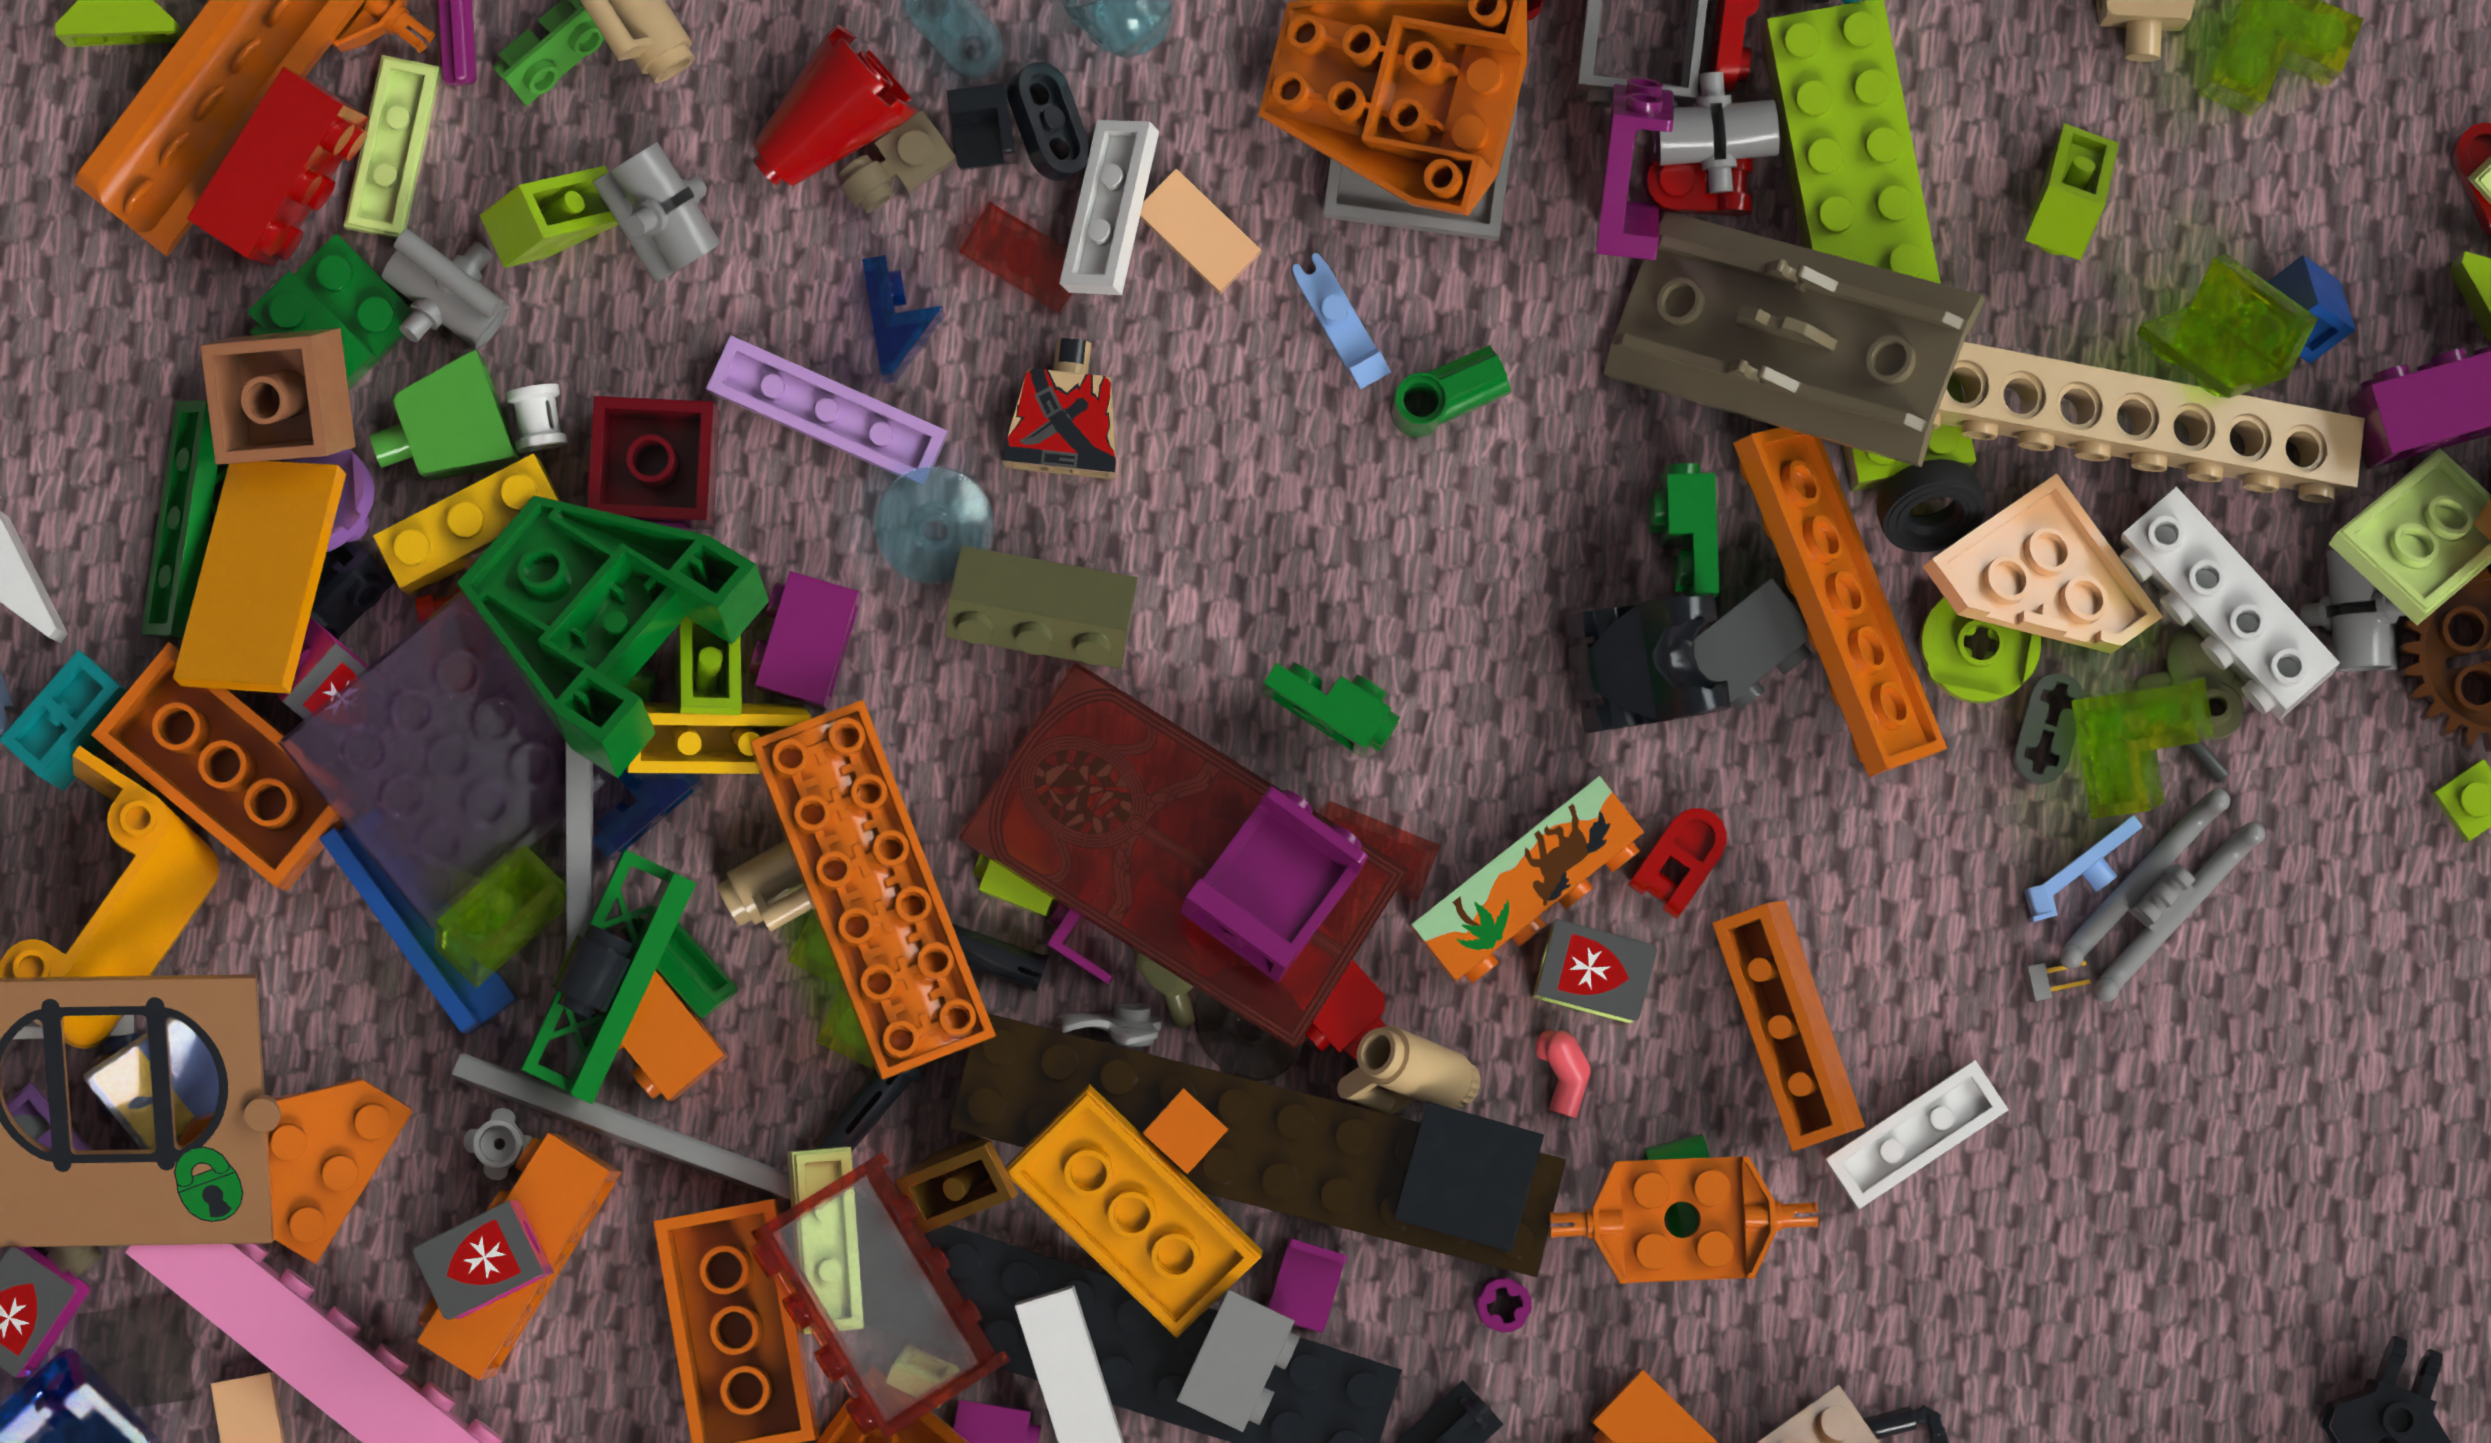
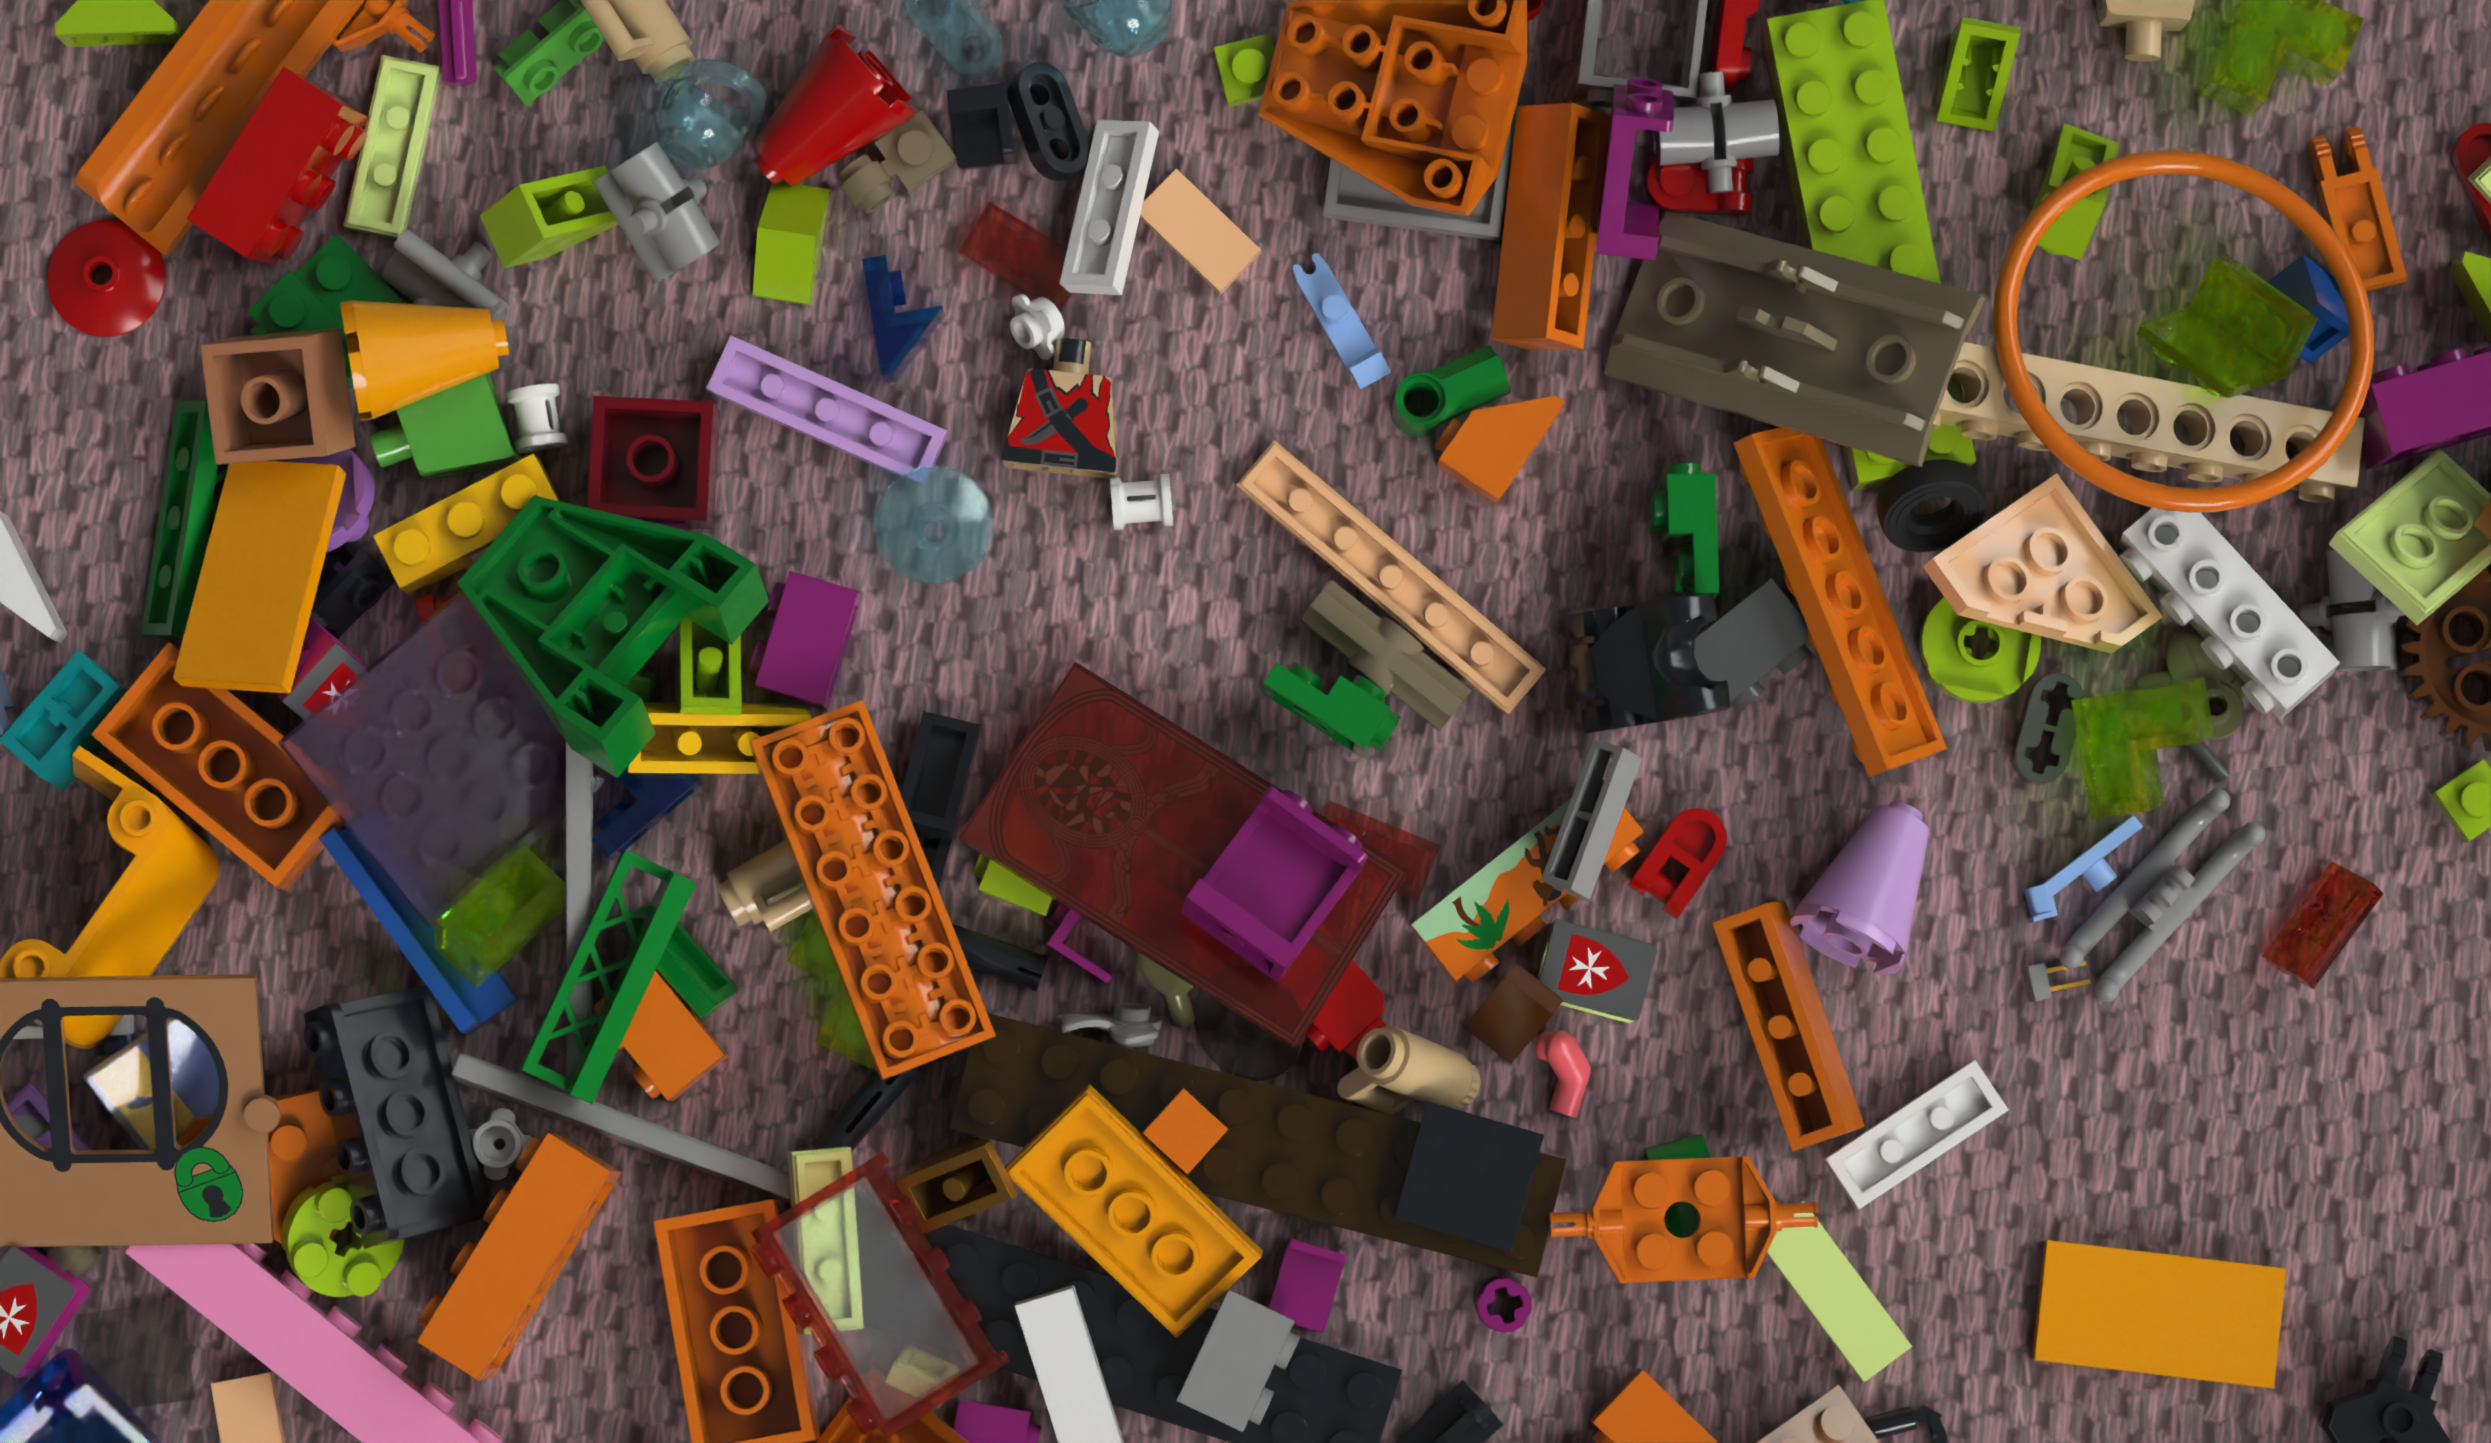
piece [413,1200,554,1320] -> none
black brick [552,923,633,1019] -> none
olive brick [945,545,1138,669] -> none
none -> red dish [47,220,166,337]
none -> lime plate [281,1174,404,1297]
none -> black bracket [303,985,489,1249]
none -> light orange cone [340,300,509,421]
none -> clear light blue helmet [654,59,767,169]
none -> lime slope [752,181,831,306]
none -> black slope [901,711,981,895]
none -> white plate [1010,294,1065,360]
none -> white bush [1110,473,1173,530]
none -> lime plate [1214,33,1275,108]
none -> light nougat tile [1236,440,1547,716]
none -> dark tan piece [1300,580,1471,732]
none -> orange slope [1435,395,1565,507]
none -> reddish brown tile [1464,963,1563,1064]
none -> orange brick [1491,102,1609,351]
none -> light grey piece [1541,739,1642,901]
none -> yellowish green tile [1766,1201,1912,1383]
none -> lavender cone [1790,801,1930,975]
none -> lime slope [1936,17,2021,132]
none -> orange piece [1993,150,2374,513]
none -> light orange tile [2032,1240,2286,1389]
none -> clear red plate [2262,861,2383,989]
none -> orange hinge [2308,126,2407,293]

